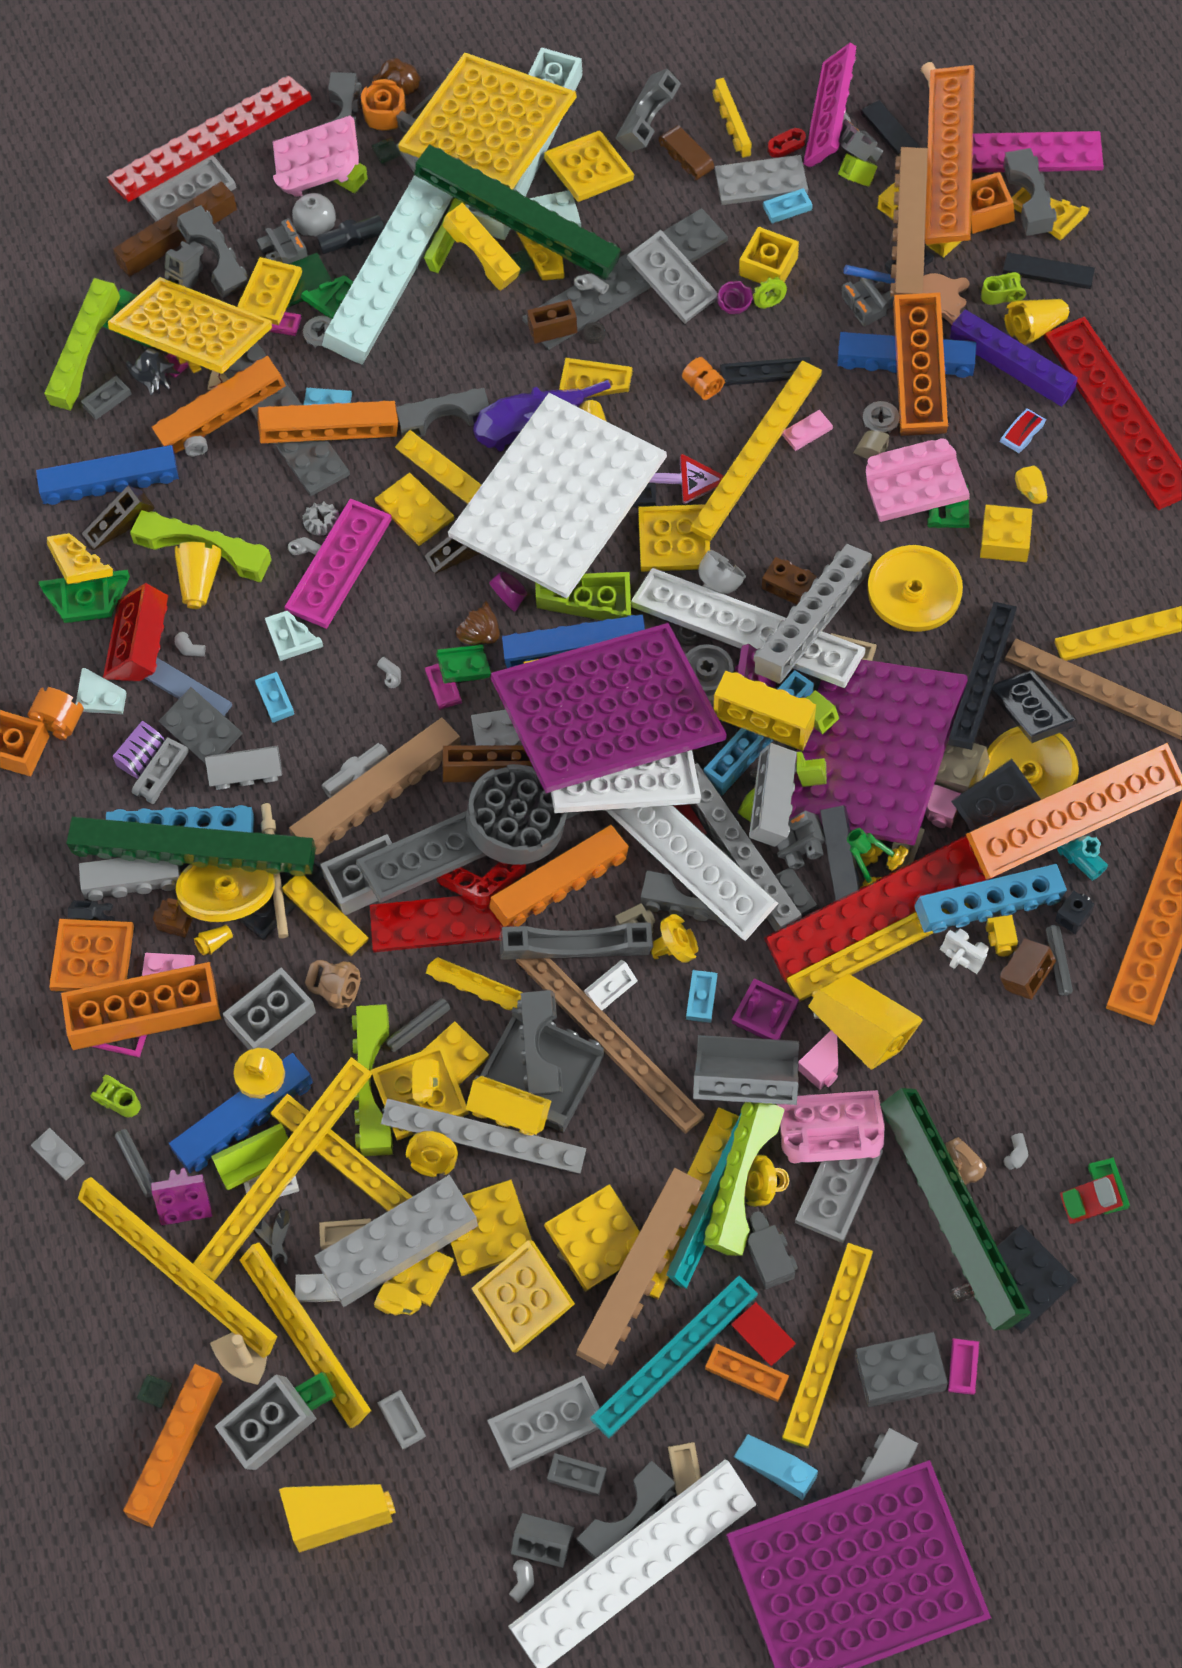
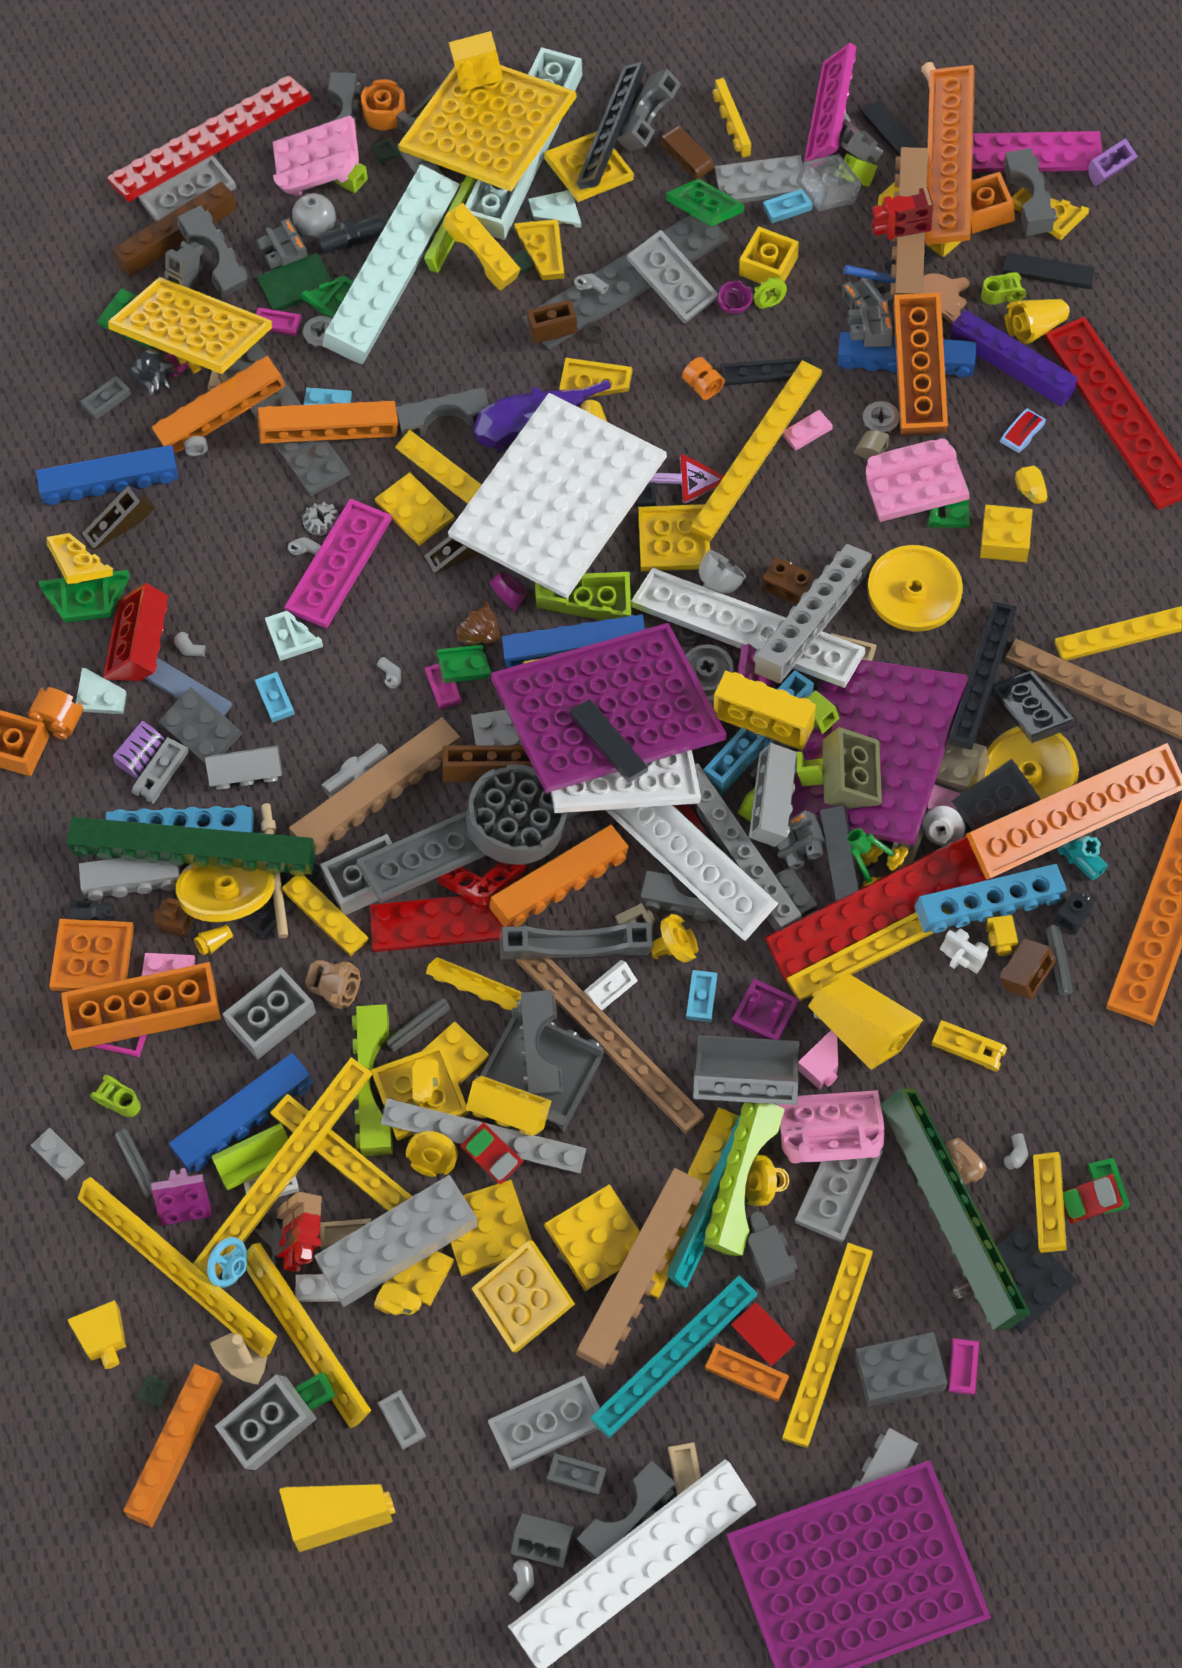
lime arch [44,278,120,411] -> none
lime arch [130,510,271,583] -> none
yellow cone [175,542,222,609] -> none
yellow tile [233,1048,285,1099] -> none
yellow plate [237,257,302,326] -> none
reddish brown hair [372,58,420,97] -> none
dark green brick [415,144,621,280] -> none
medium azure slope [734,1435,818,1500] -> none
red beam [768,128,806,158] -> none
none -> yellow torso [68,1300,126,1369]
none -> medium azure piece [207,1237,247,1288]
none -> hips [277,1192,322,1272]
none -> yellow brick [449,31,503,91]
none -> piece [460,1122,524,1185]
none -> black tile [569,699,648,783]
none -> black plate [576,62,646,190]
none -> green plate [666,179,744,226]
none -> clear brick [796,154,862,211]
none -> olive slope [822,727,882,809]
none -> dark grey hips [847,300,893,347]
none -> hips [872,187,933,240]
none -> white piece [922,806,965,846]
none -> yellow plate [932,1020,1007,1072]
none -> yellow plate [1033,1152,1067,1253]
none -> medium lavender brick [1088,138,1138,186]

